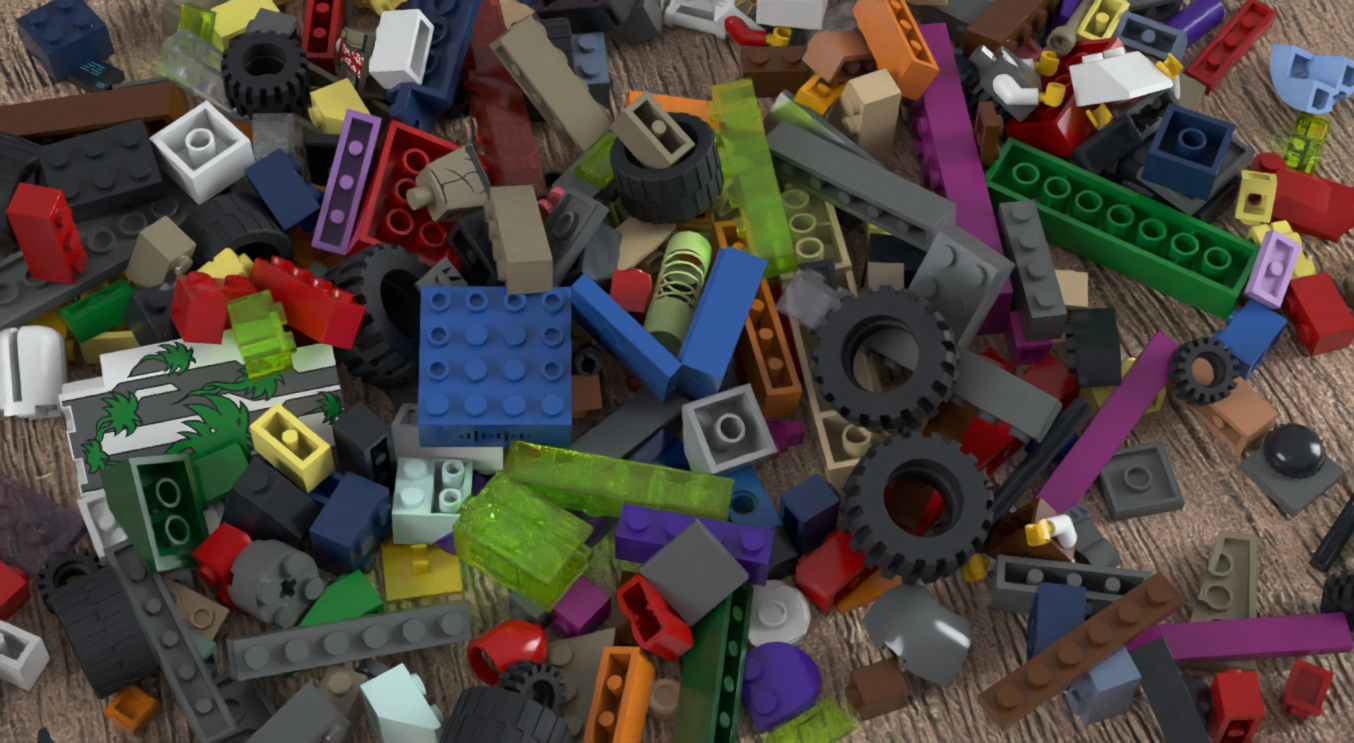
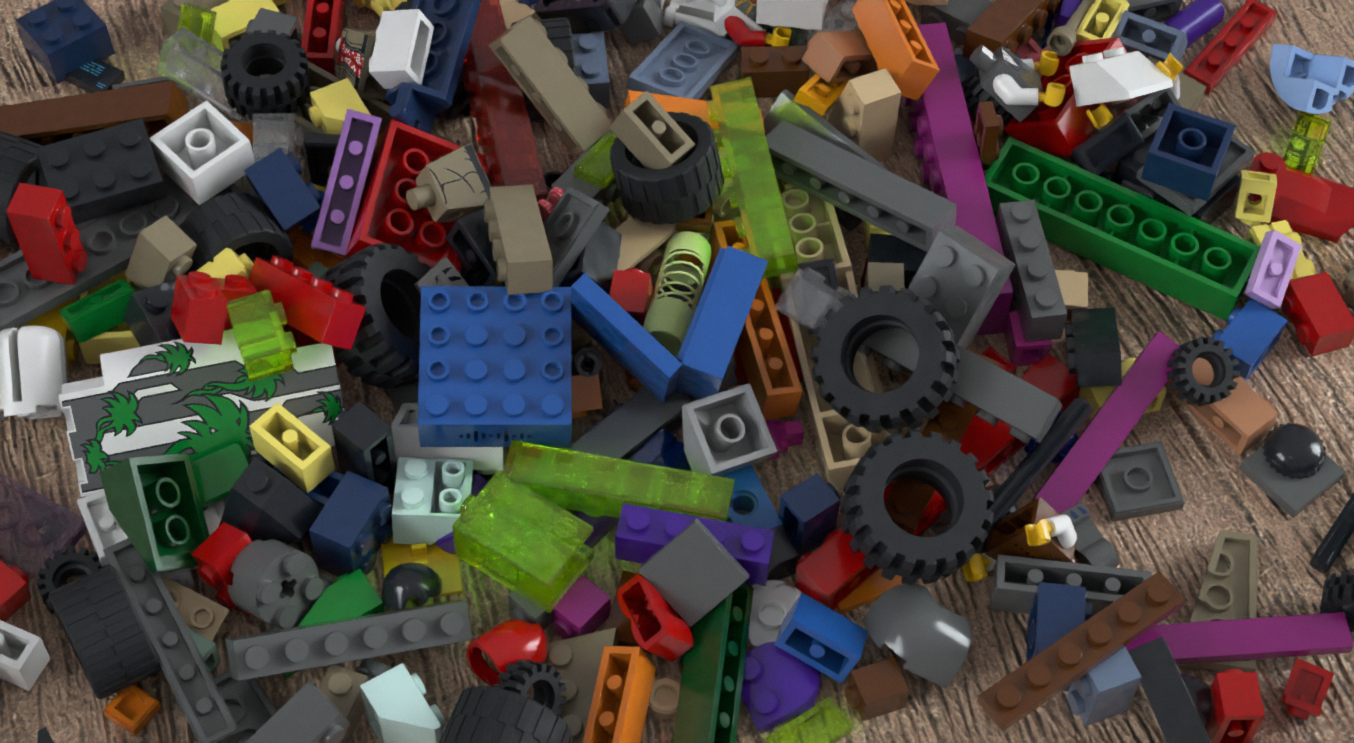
none -> black hair [382,562,442,610]
none -> sand blue plate [626,21,739,100]
none -> blue brick [774,593,869,684]

